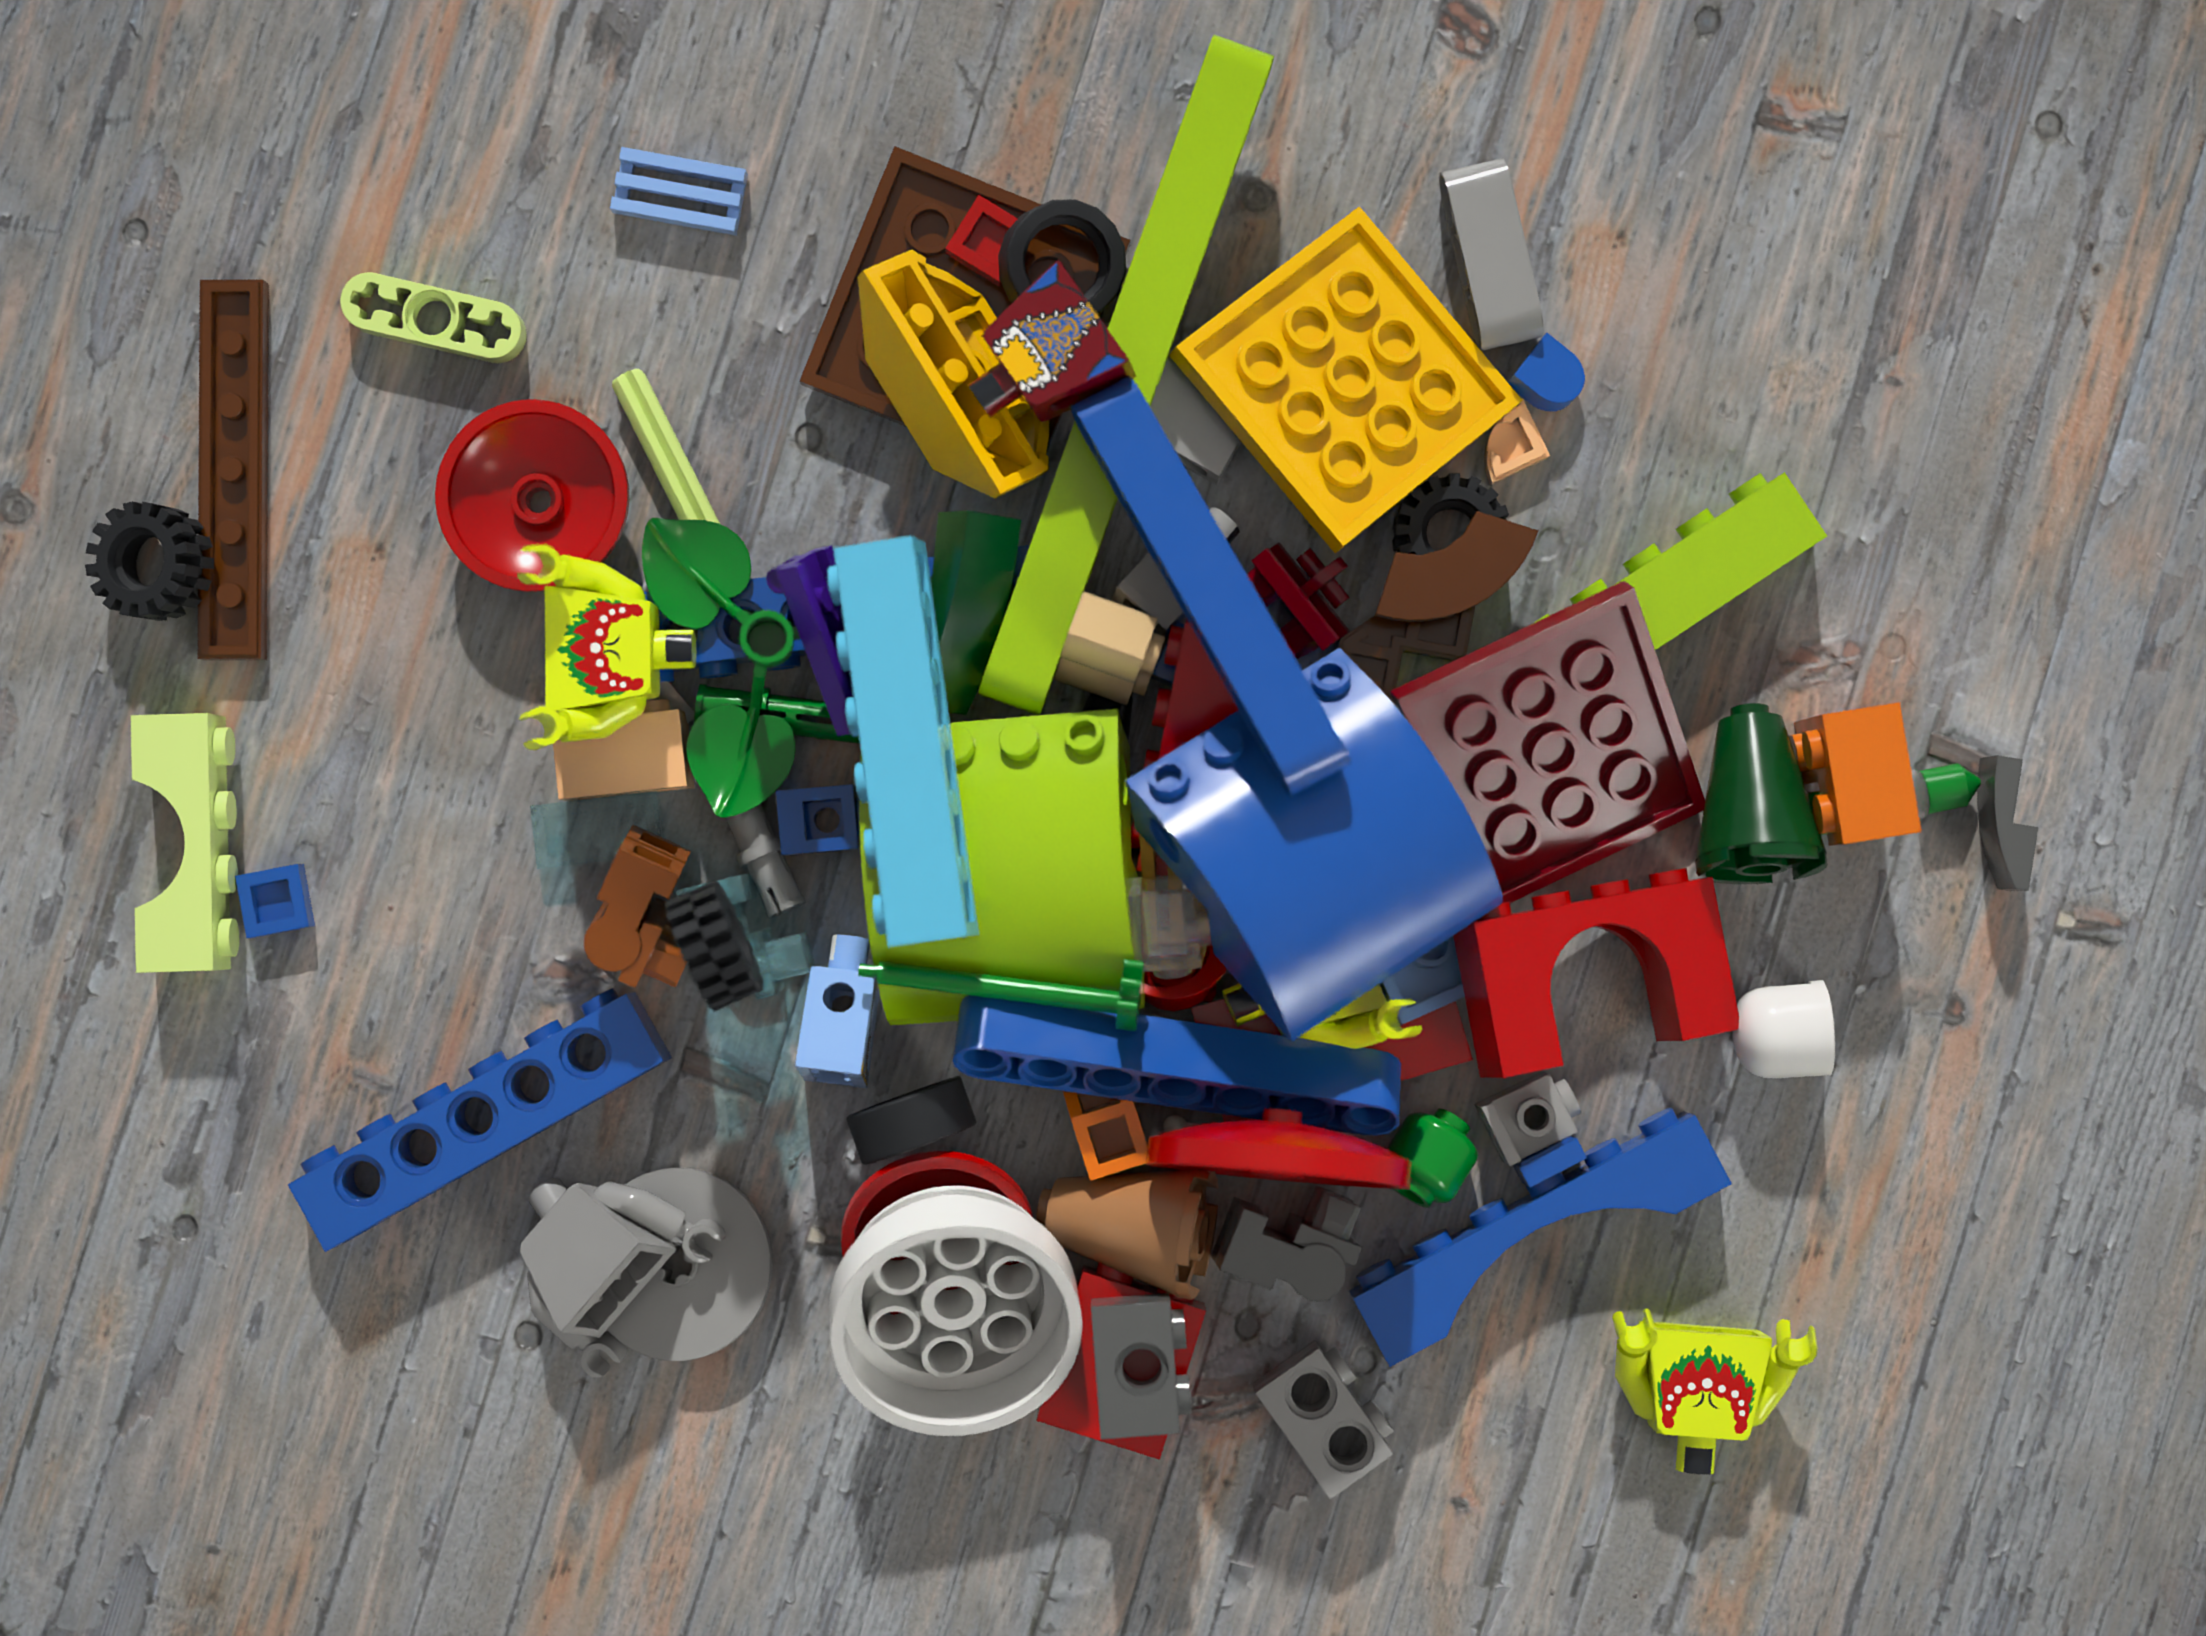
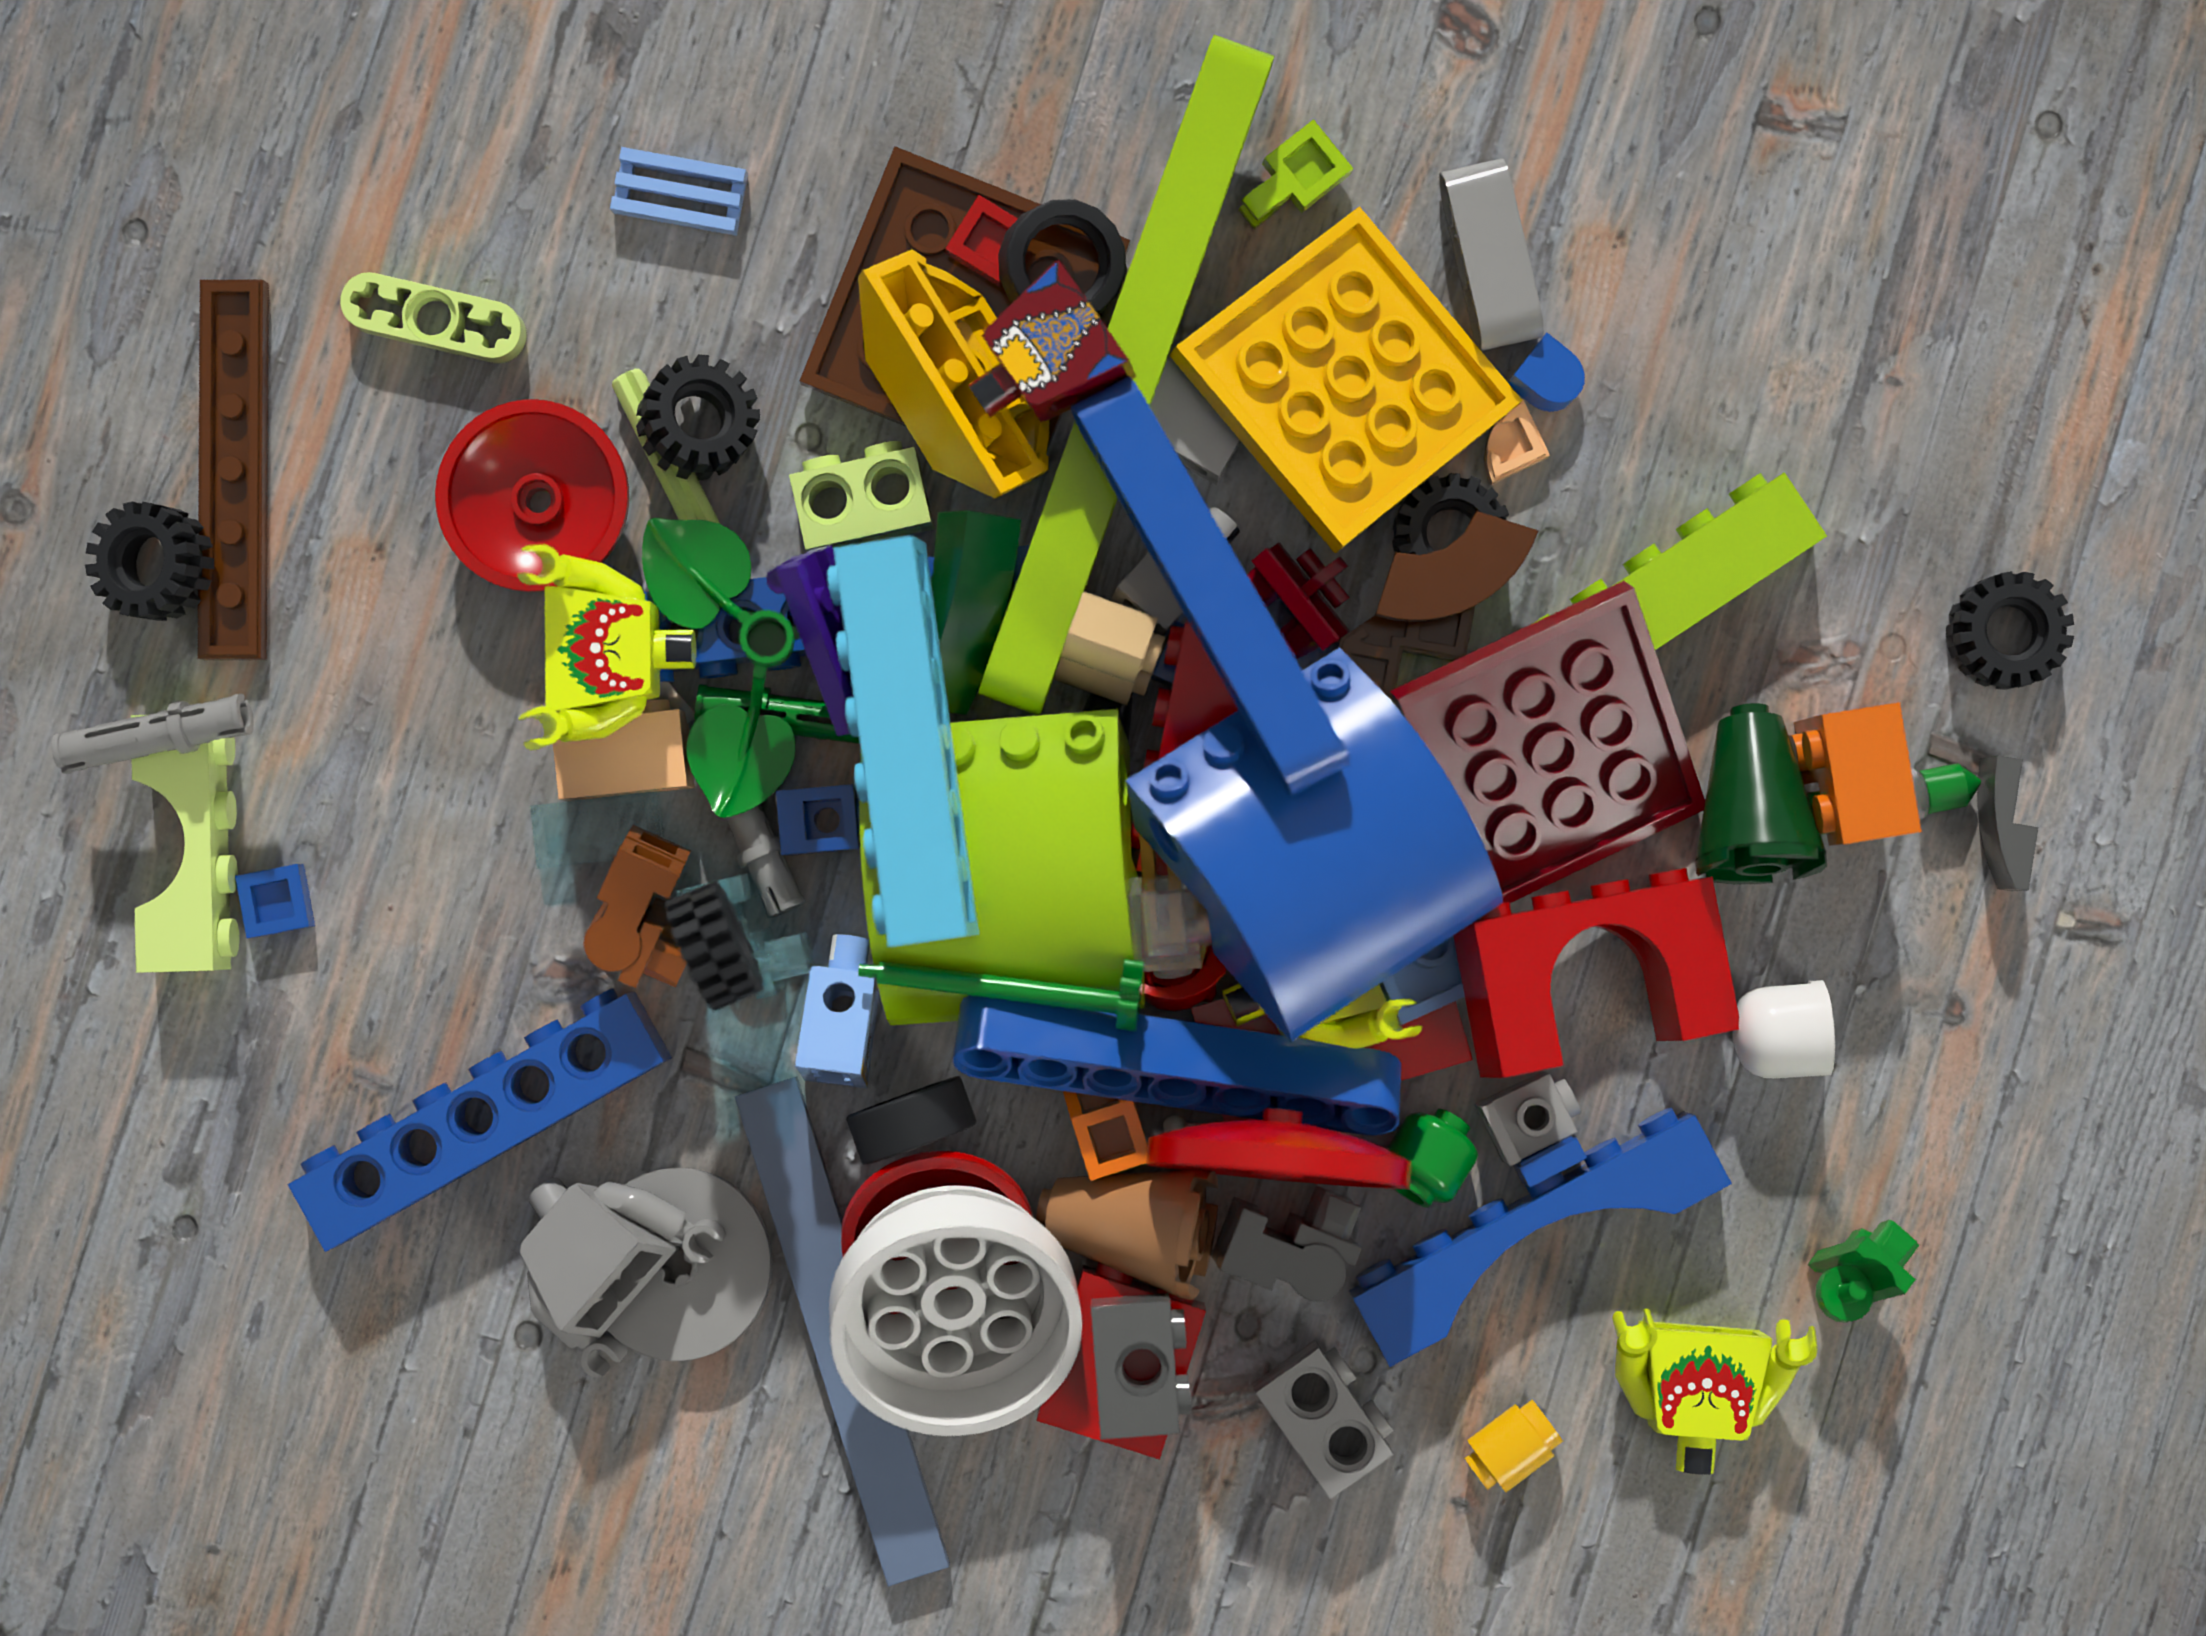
none -> light grey pin [51,693,254,774]
none -> black tyre [636,354,760,480]
none -> sand blue tile [734,1076,950,1586]
none -> yellowish green brick [789,441,934,552]
none -> lime plate [1238,119,1353,229]
none -> yellow brick [1464,1400,1564,1493]
none -> green hips [1807,1220,1920,1323]
none -> black tyre [1946,571,2074,690]

